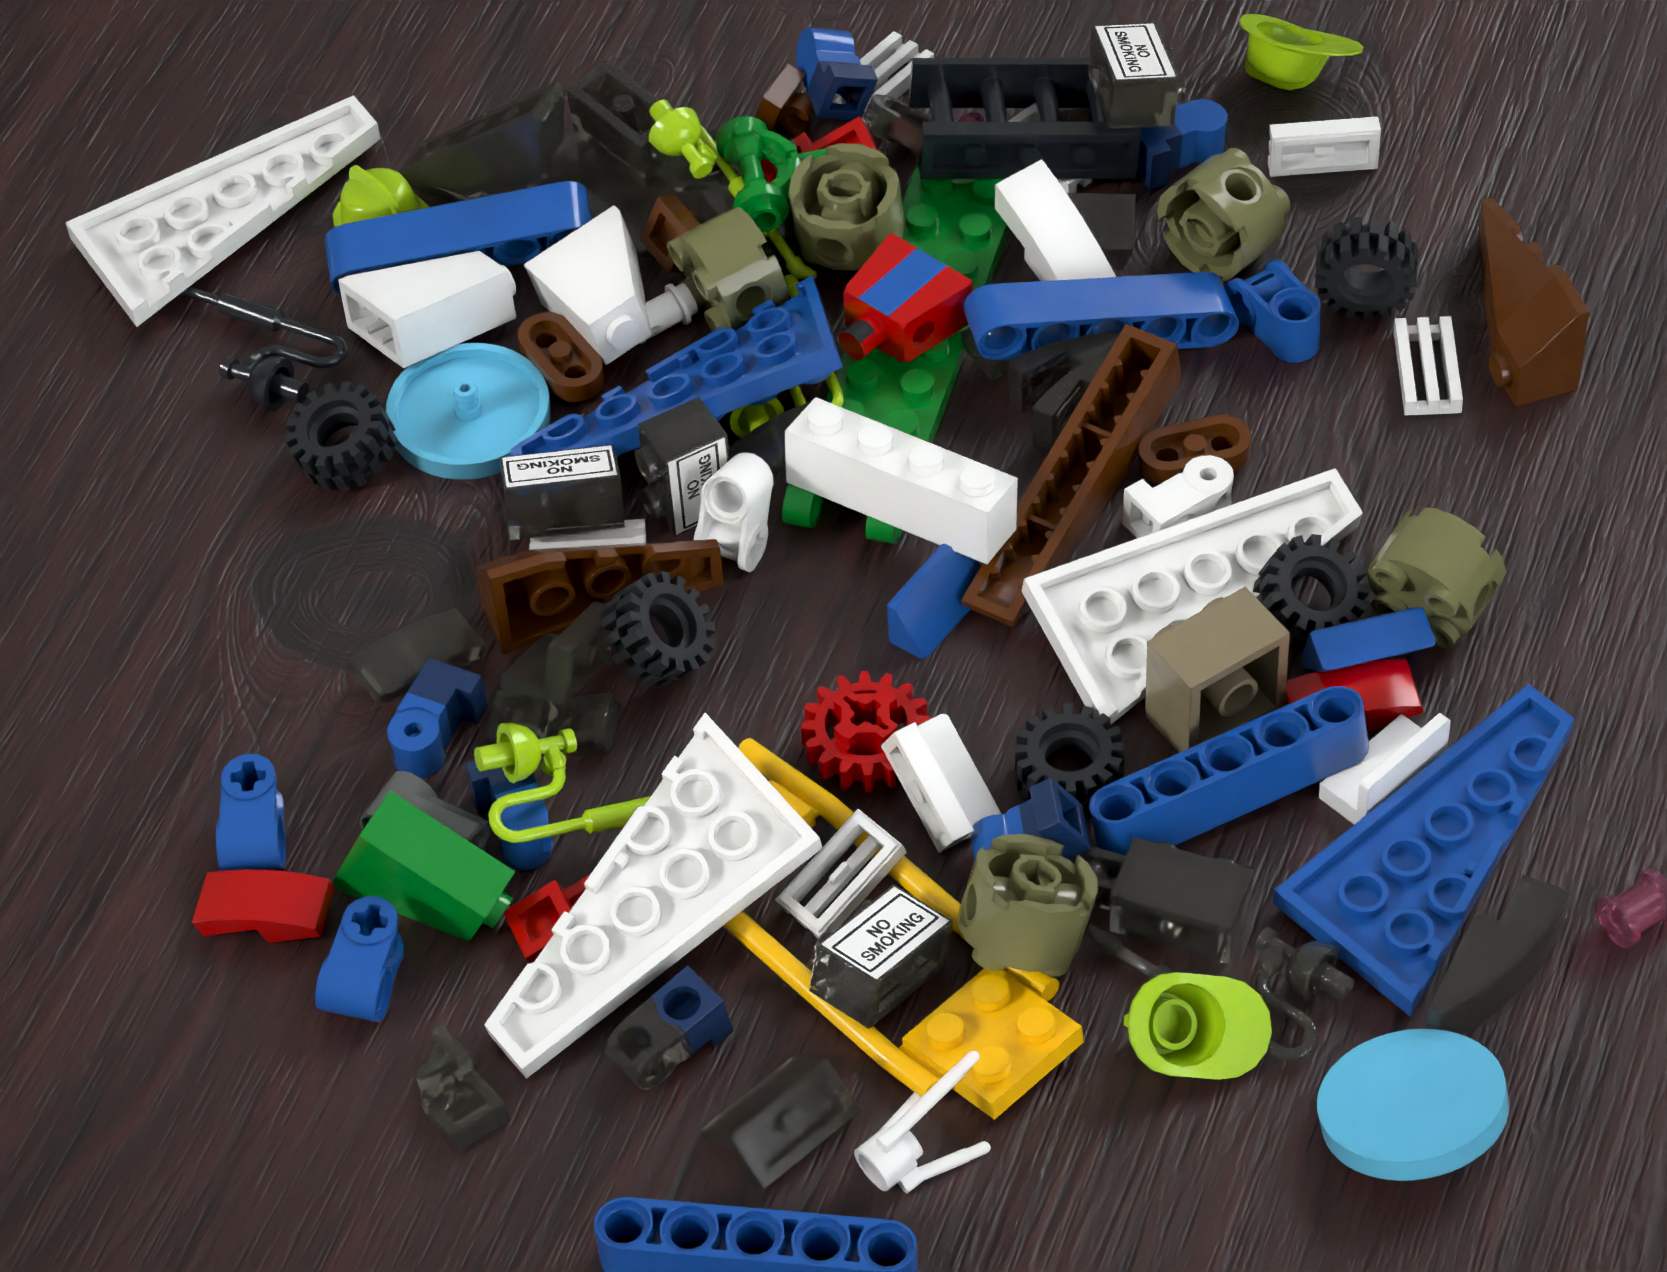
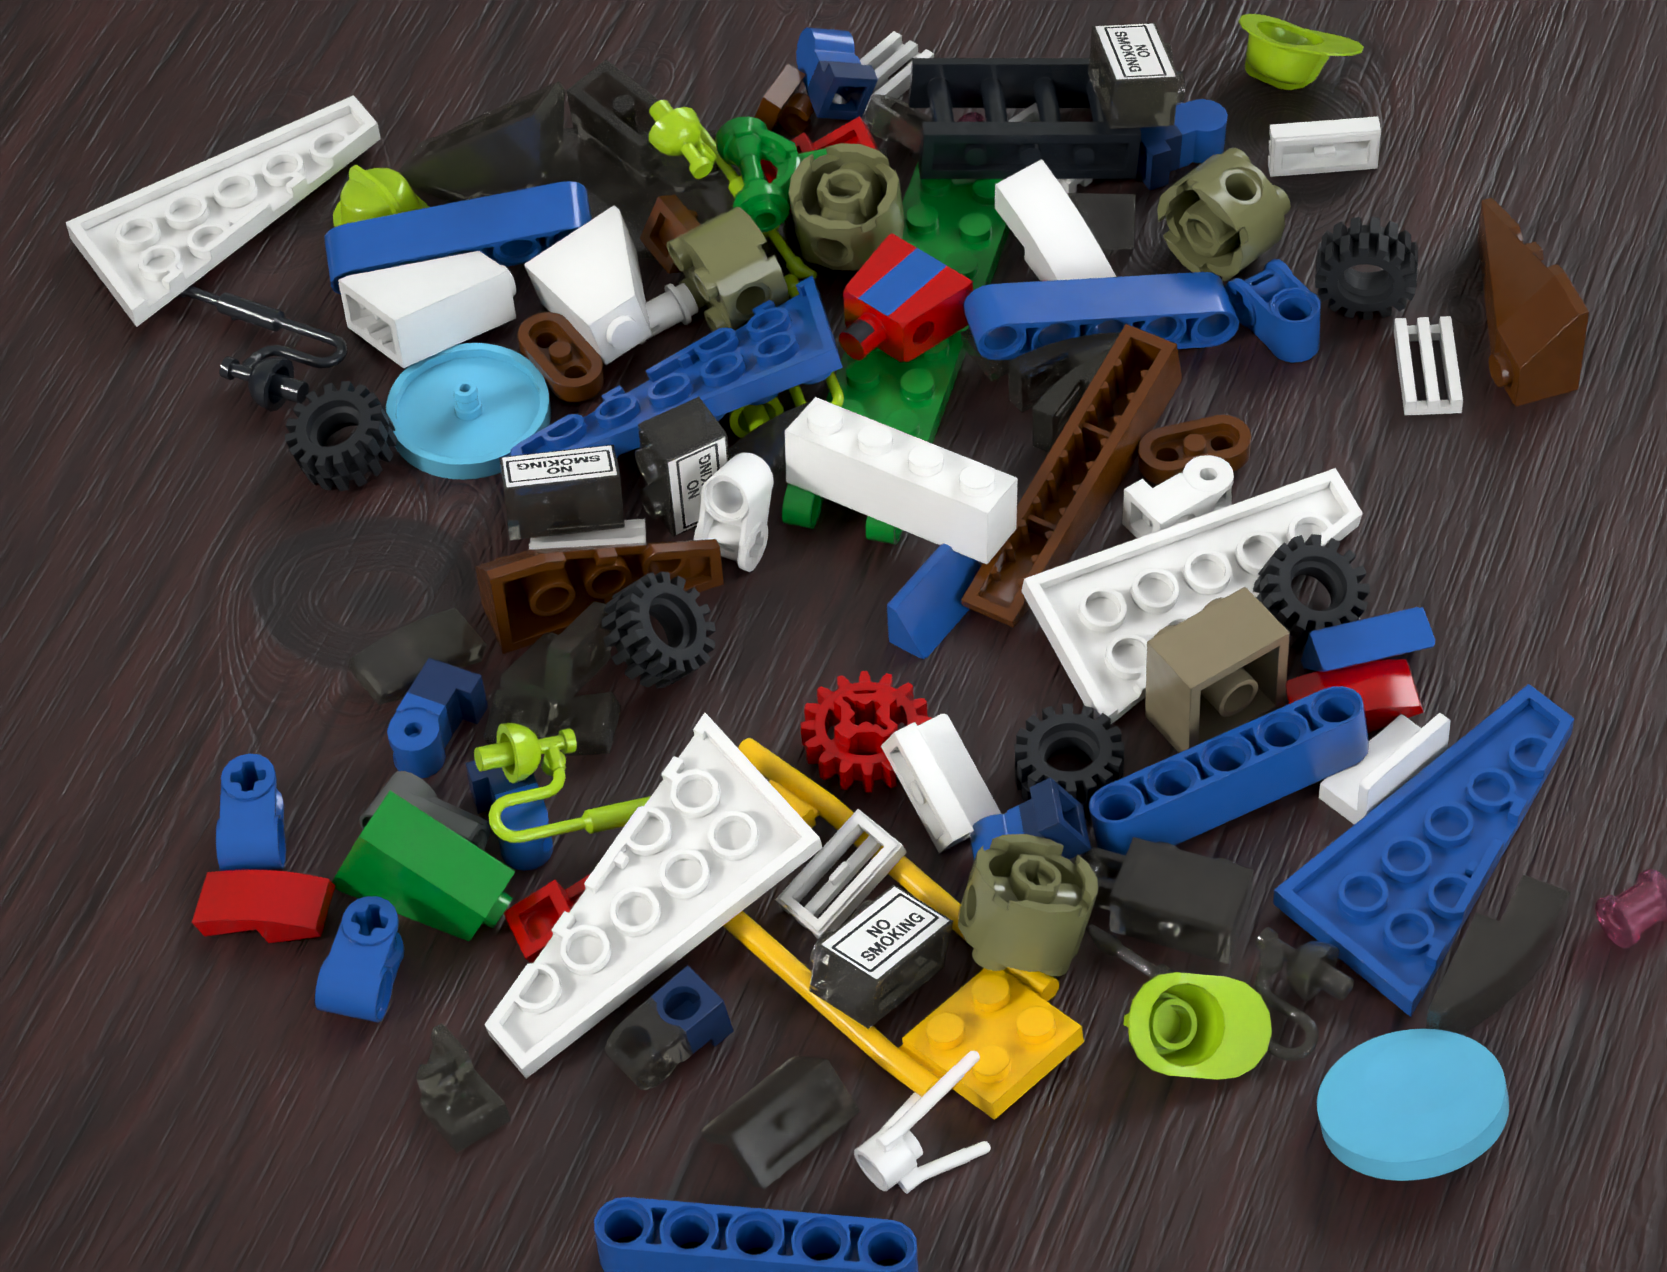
olive brick [1366,507,1507,648] -> none

